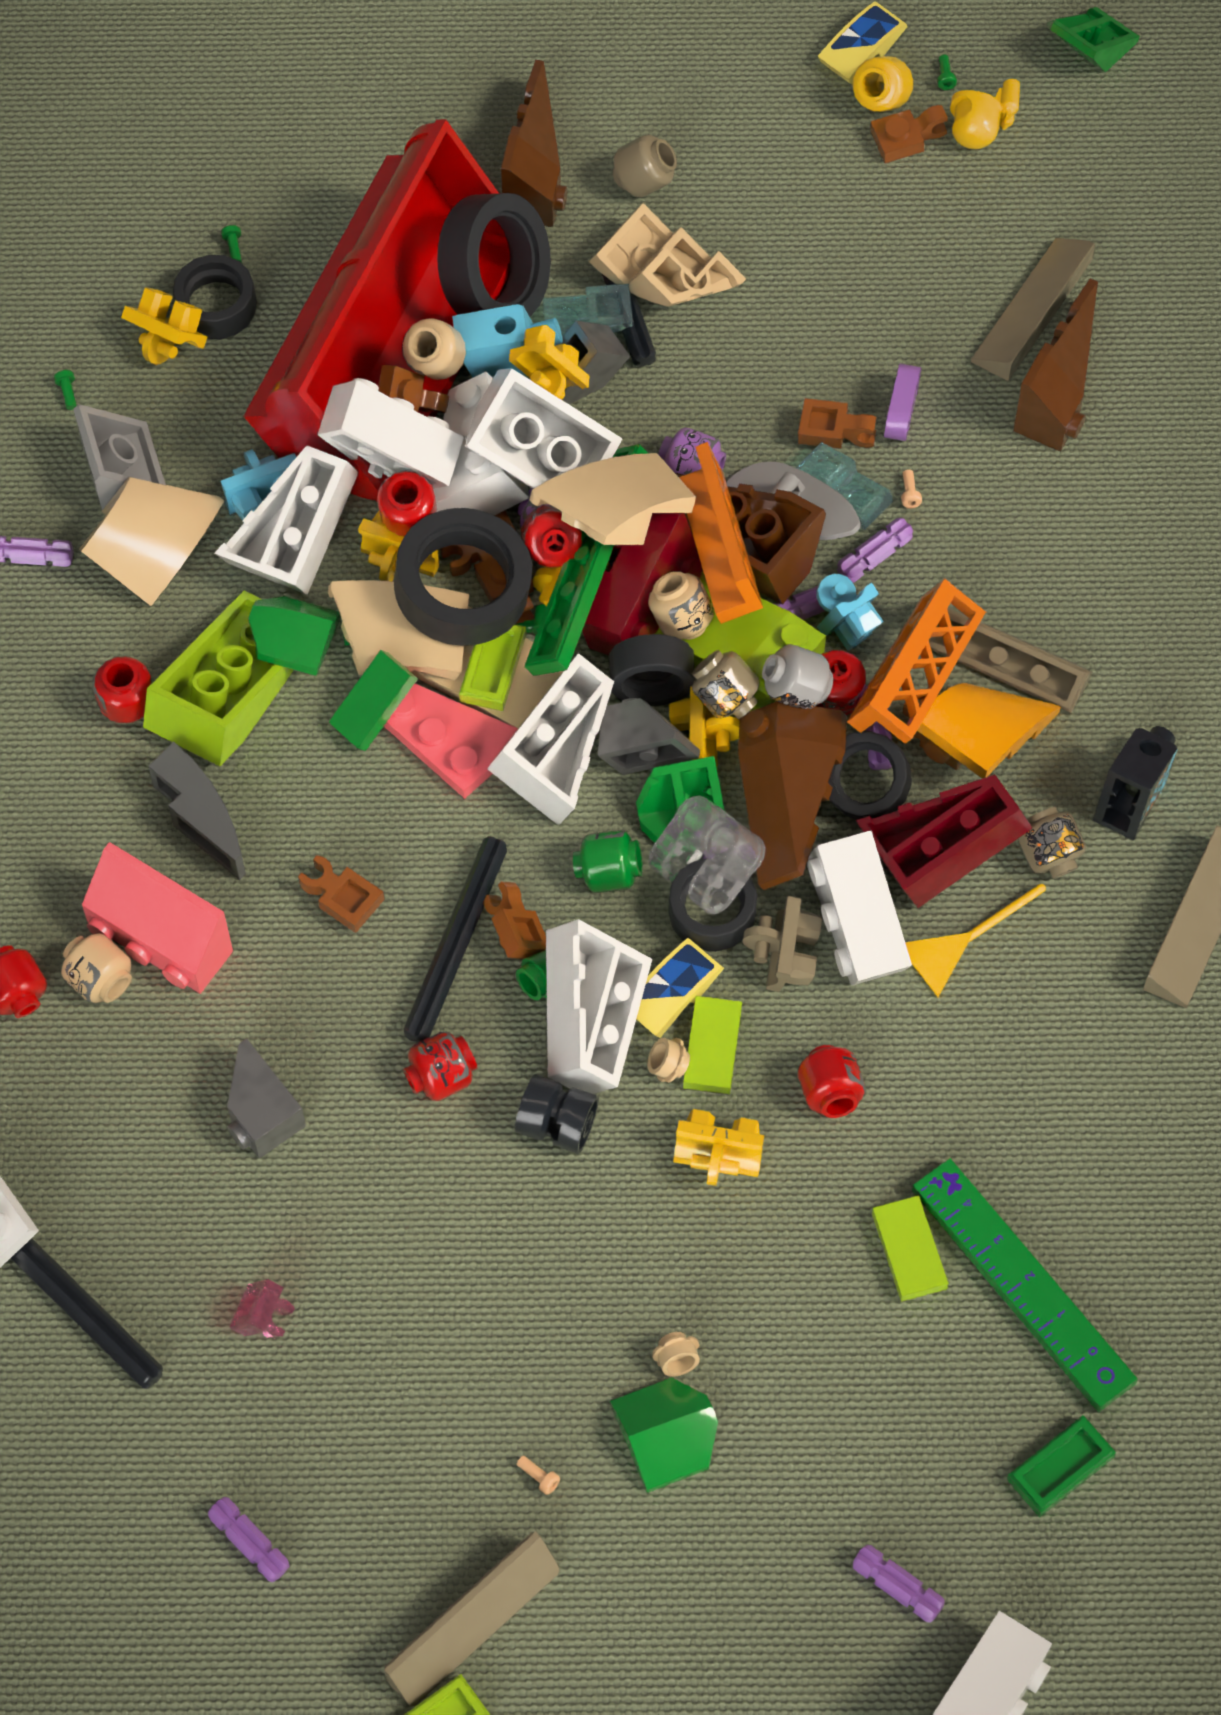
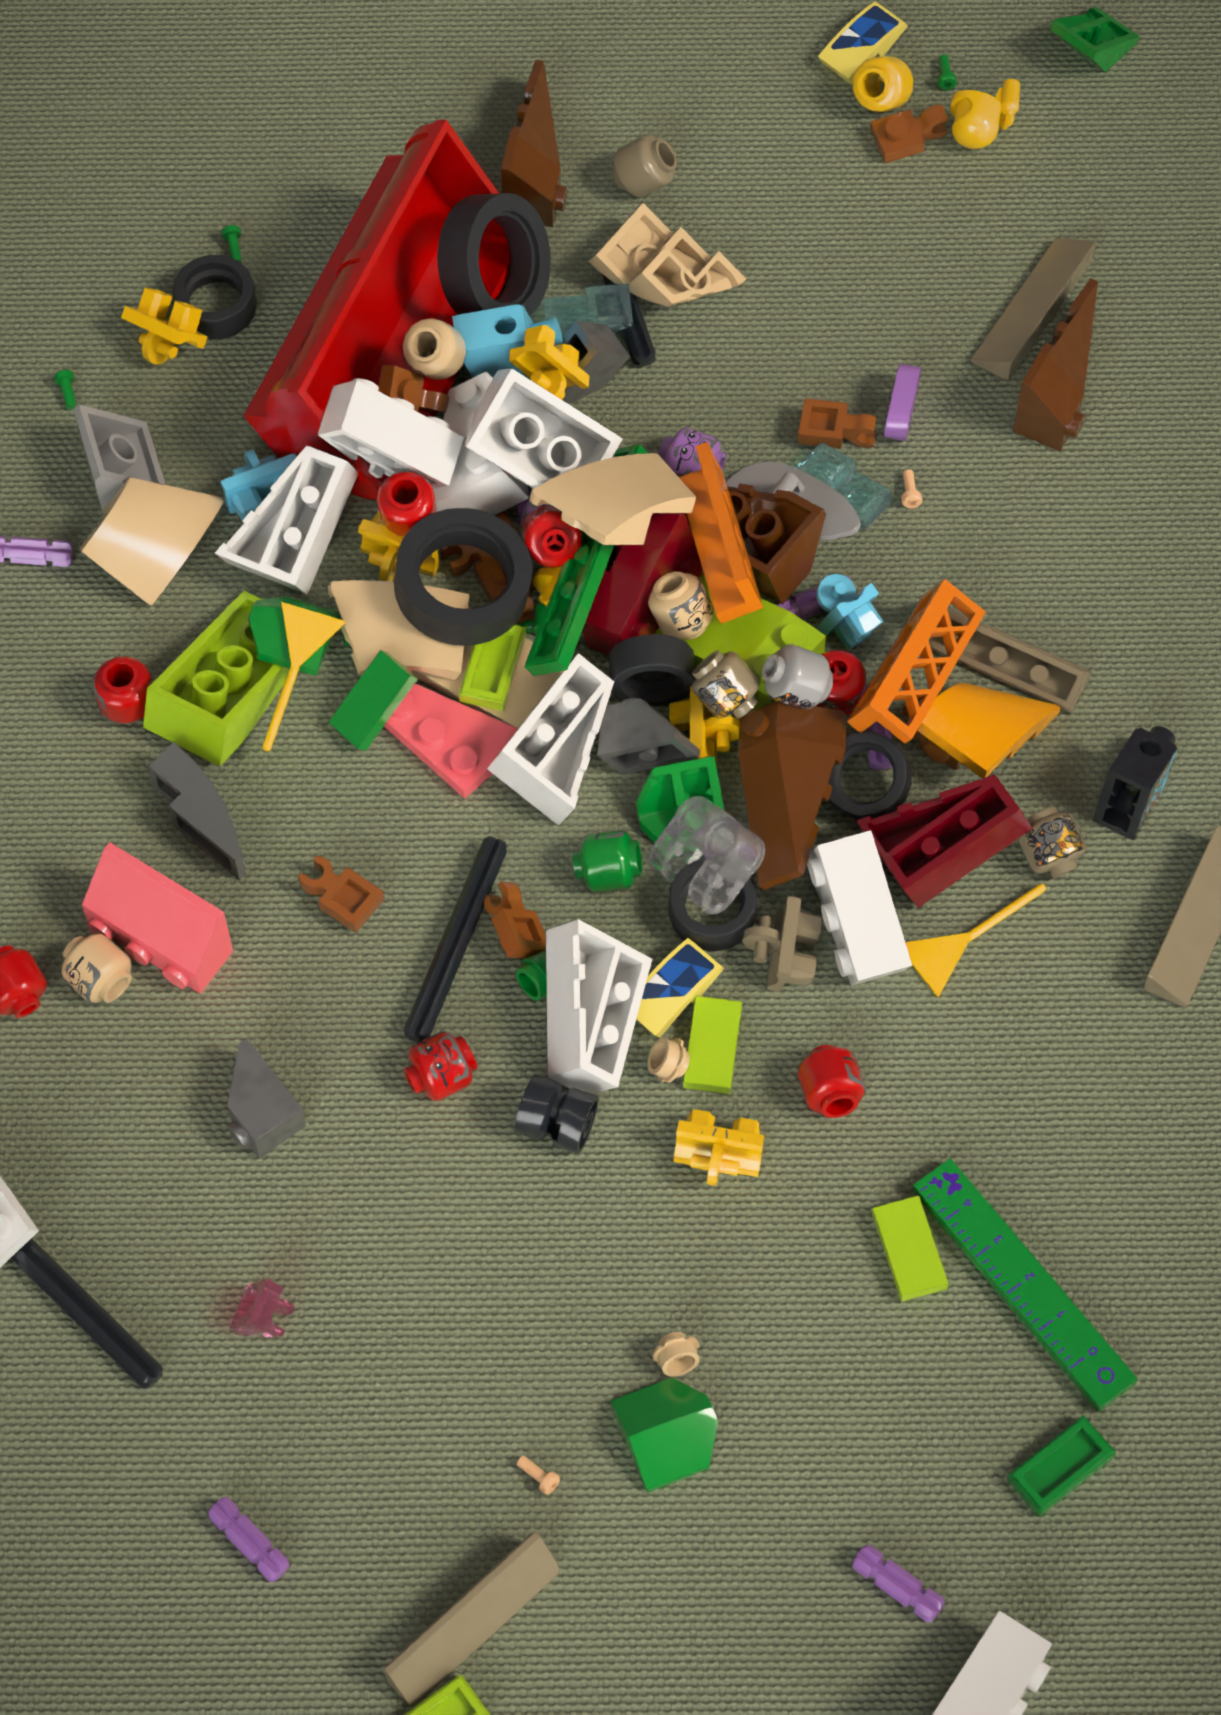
medium lavender axle [837,518,913,583] -> none
none -> yellow piece [262,602,346,752]

